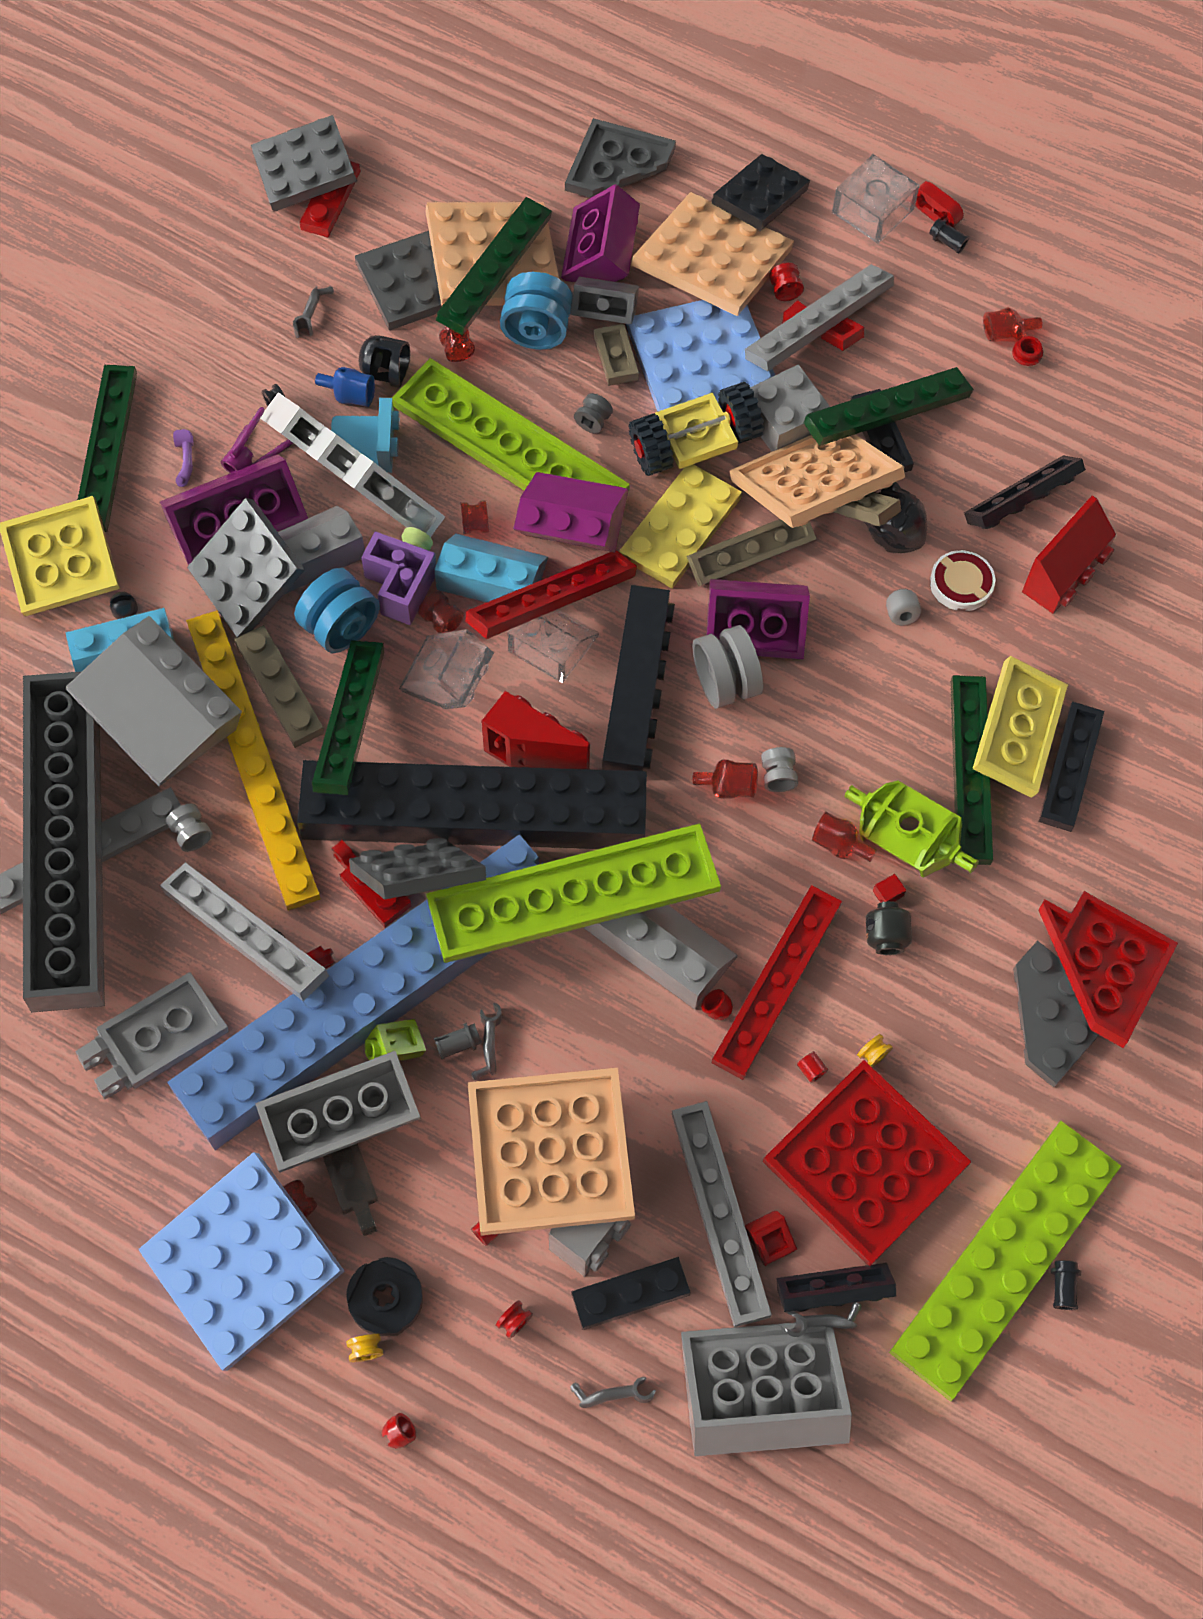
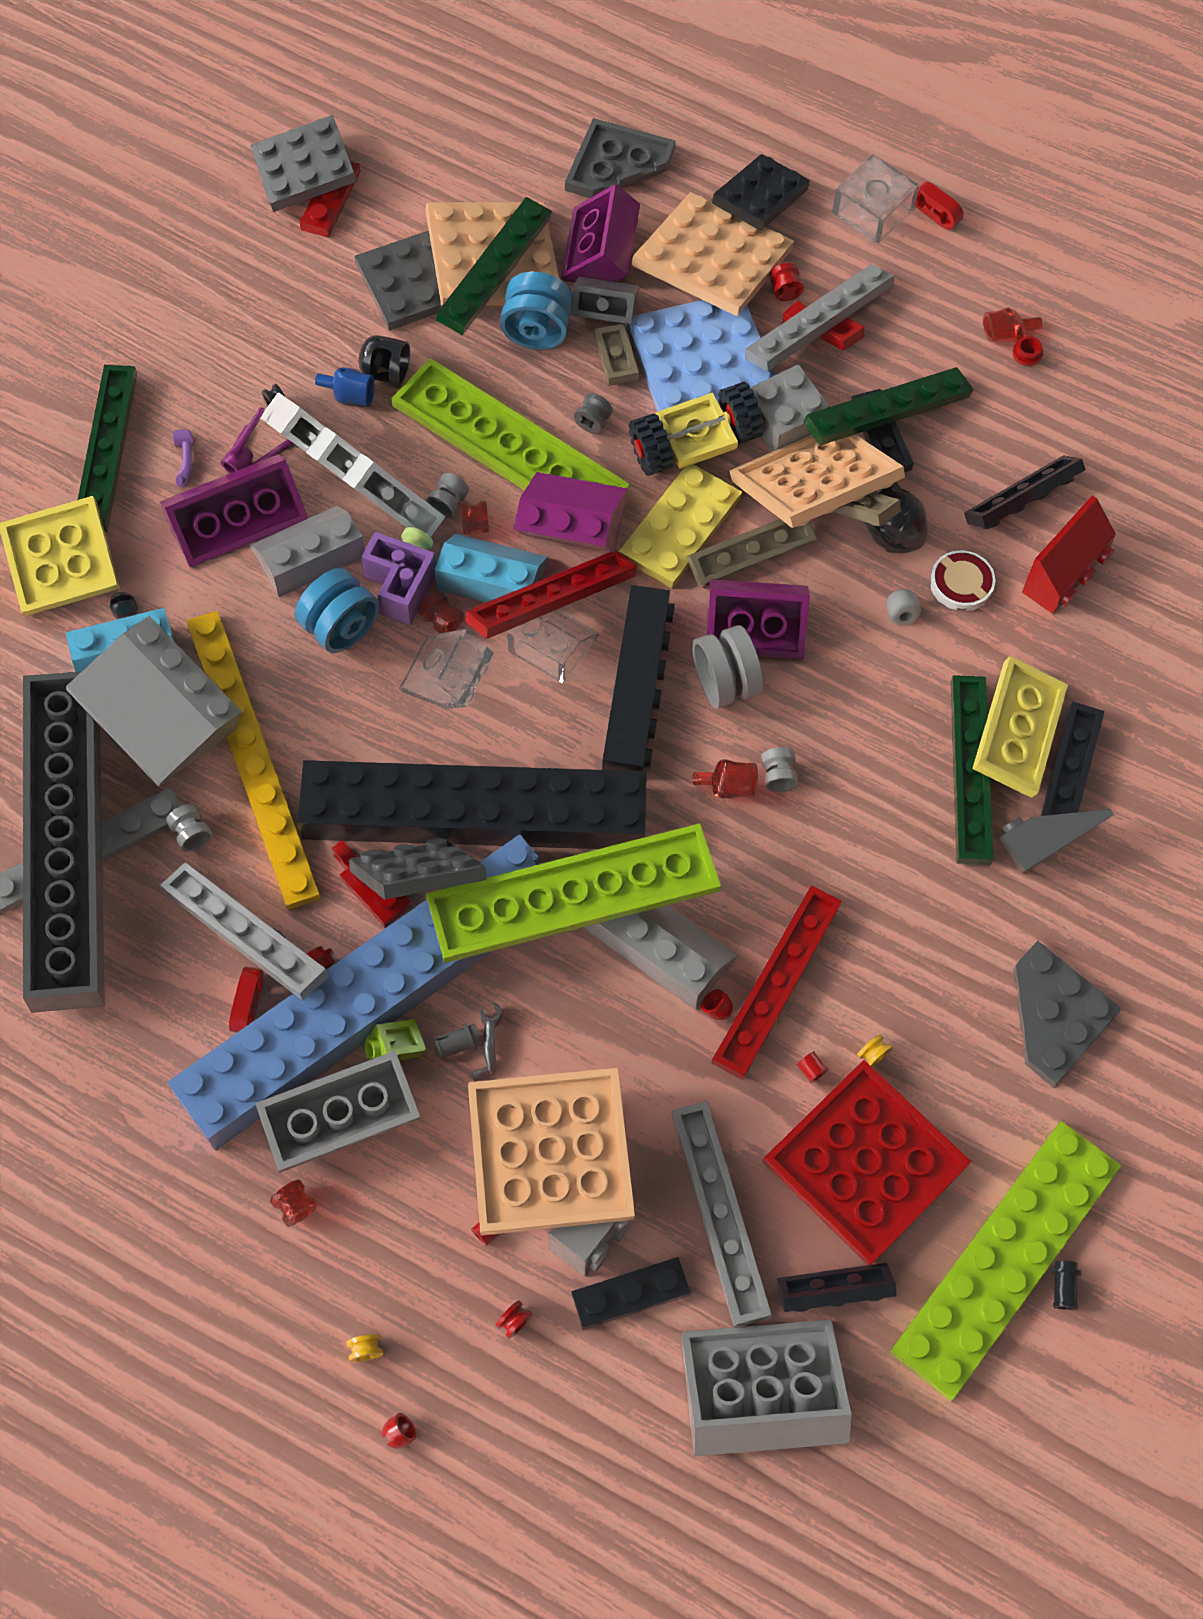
light grey tile [76,972,229,1100] -> none
light blue plate [138,1152,345,1371] -> none
plate [187,498,305,638] -> none
dark tan plate [234,625,325,748] -> none
flat silver piece [293,286,334,338] -> none
dark green plate [312,640,384,795] -> none
clear smoke plate [323,1143,379,1236] -> none
medium azure bracket [331,398,400,473] -> none
black plate [346,1257,423,1336] -> none
clear red wheel [439,327,475,362] -> none
red slope [481,691,590,769] -> none
flat silver piece [570,1377,656,1408] -> none
red slope [745,1211,798,1266] -> none
flat silver piece [780,1302,862,1337] -> none
clear red piece [812,811,877,862] -> none
lime plate [844,780,979,878] -> none
pearl dark grey head [866,902,912,955] -> none
red piece [873,874,906,903] -> none
black pin [929,218,969,254] -> none
red wing [1038,891,1178,1048] -> none
none -> red beam [229,966,264,1033]
none -> light grey wheel [426,473,469,518]
none -> dark grey slope [999,809,1114,873]

